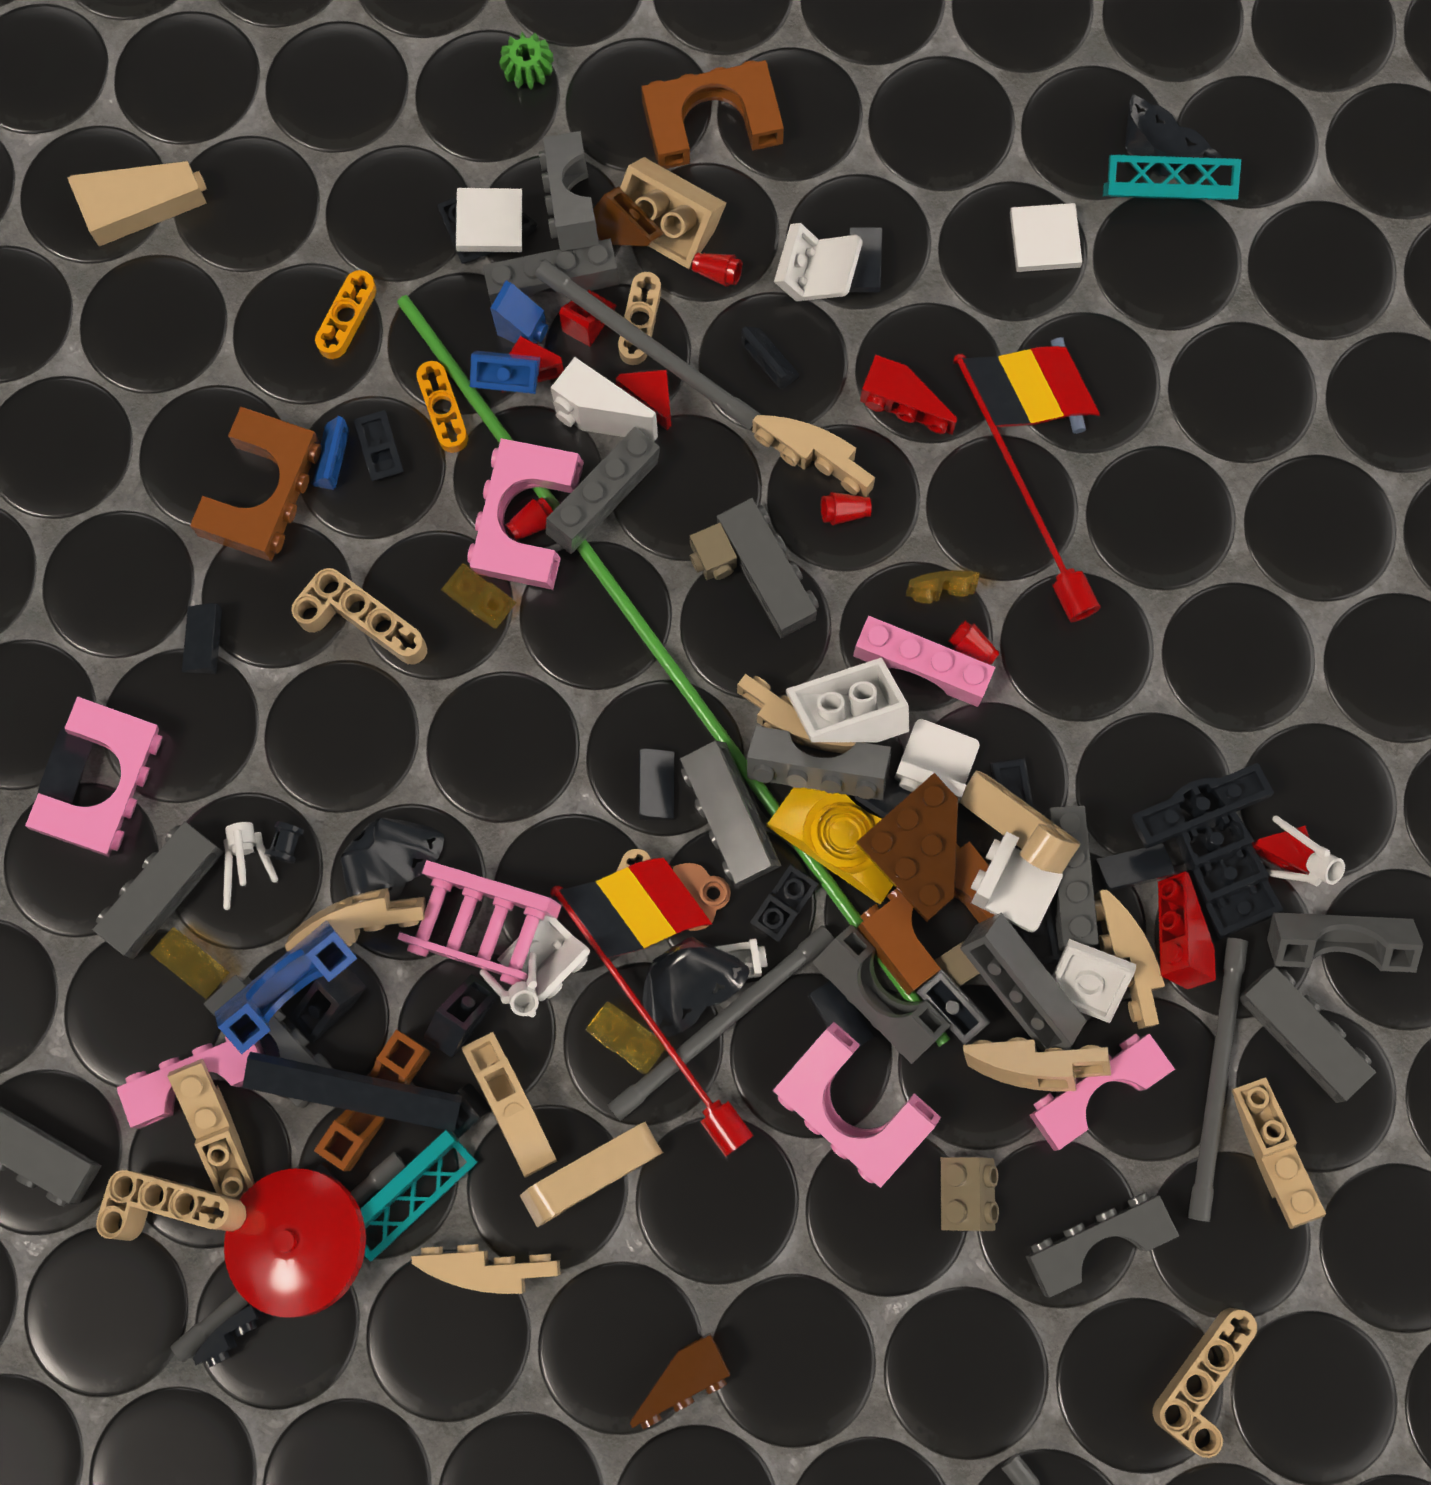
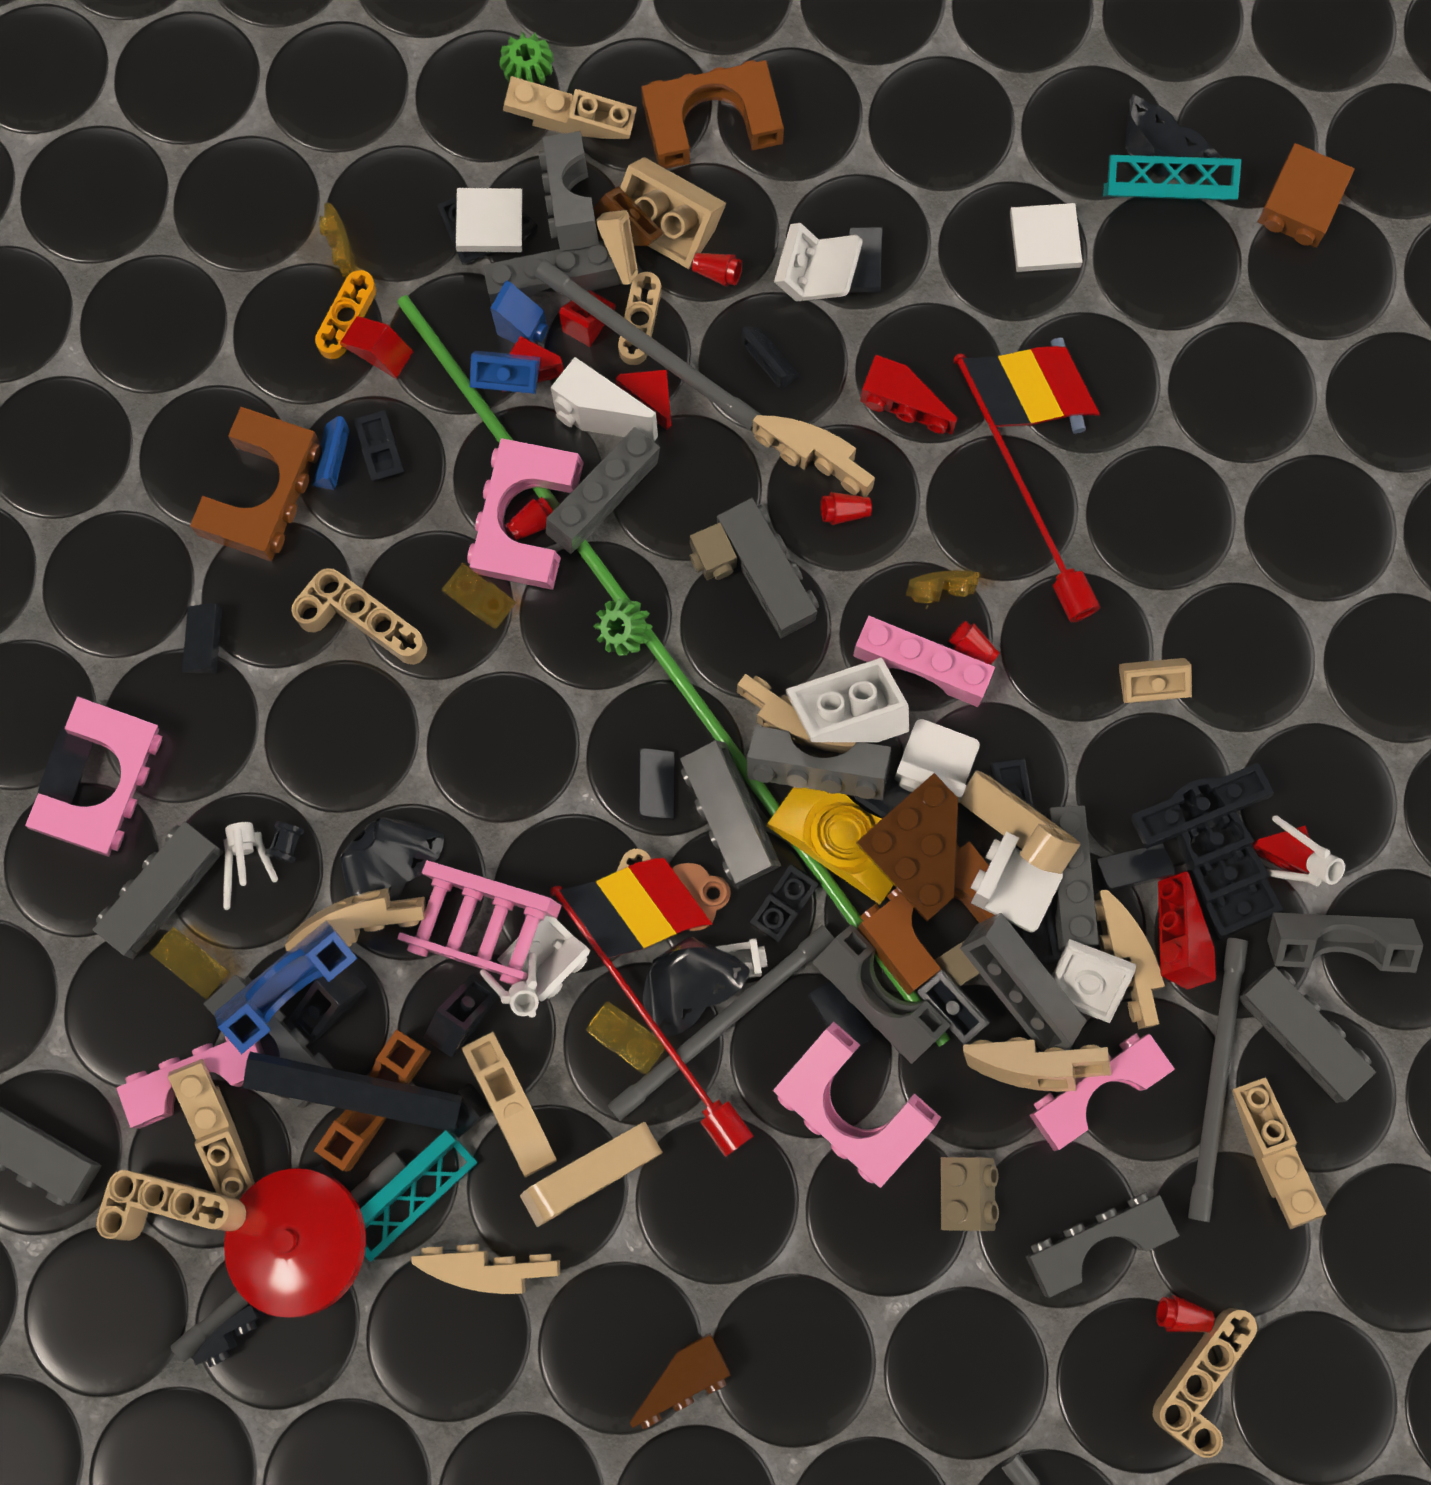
tan slope [67,161,207,247] -> none
light orange beam [416,361,468,453] -> none
none -> clear yellow slope [319,203,356,277]
none -> red slope [340,316,413,379]
none -> tan slope [503,76,637,139]
none -> bright green gear [593,598,653,656]
none -> tan slope [596,210,638,285]
none -> tan slope [1119,658,1192,703]
none -> red cone [1156,1295,1214,1333]
none -> dark orange brick [1257,143,1355,248]

